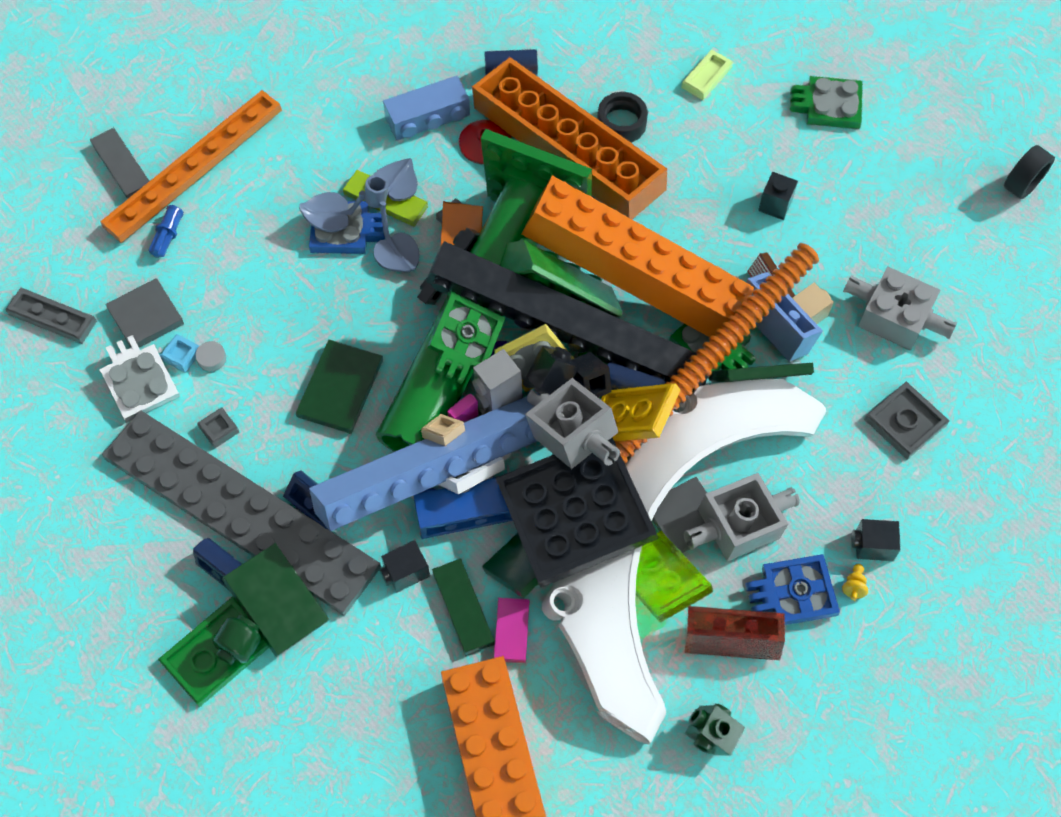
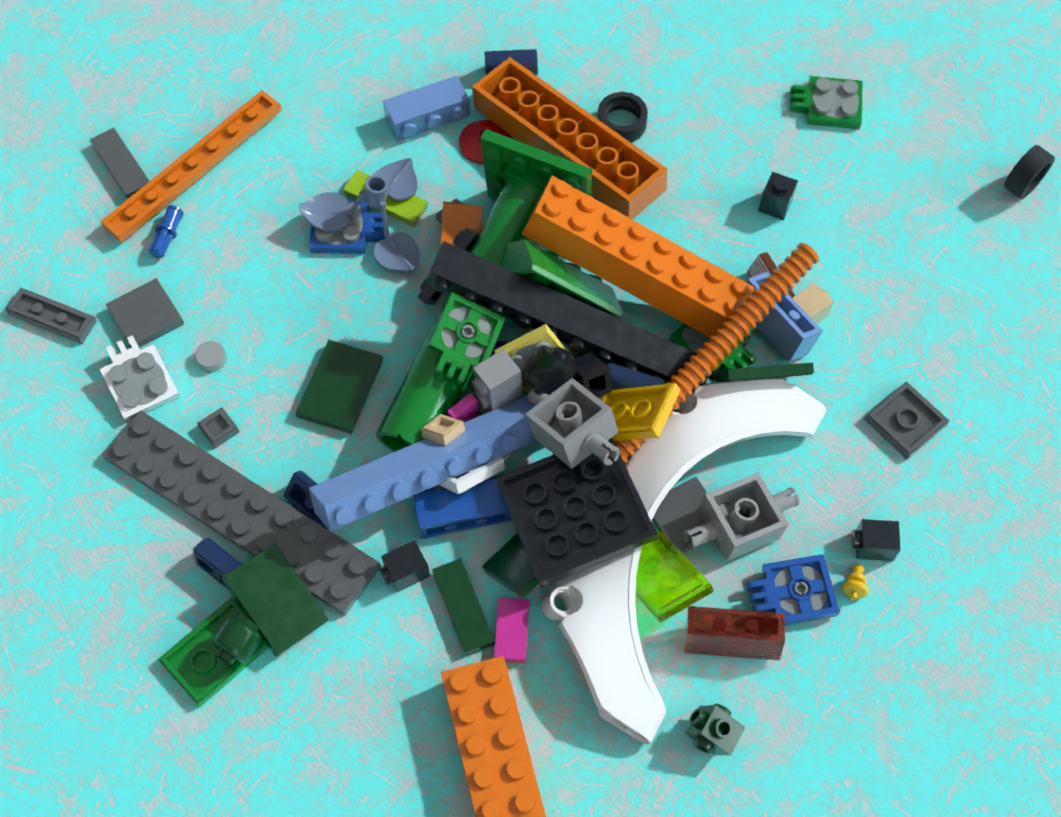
medium azure tile [160,334,199,373] -> none
yellowish green tile [682,49,733,100] -> none
light grey brick [843,266,957,351] -> none

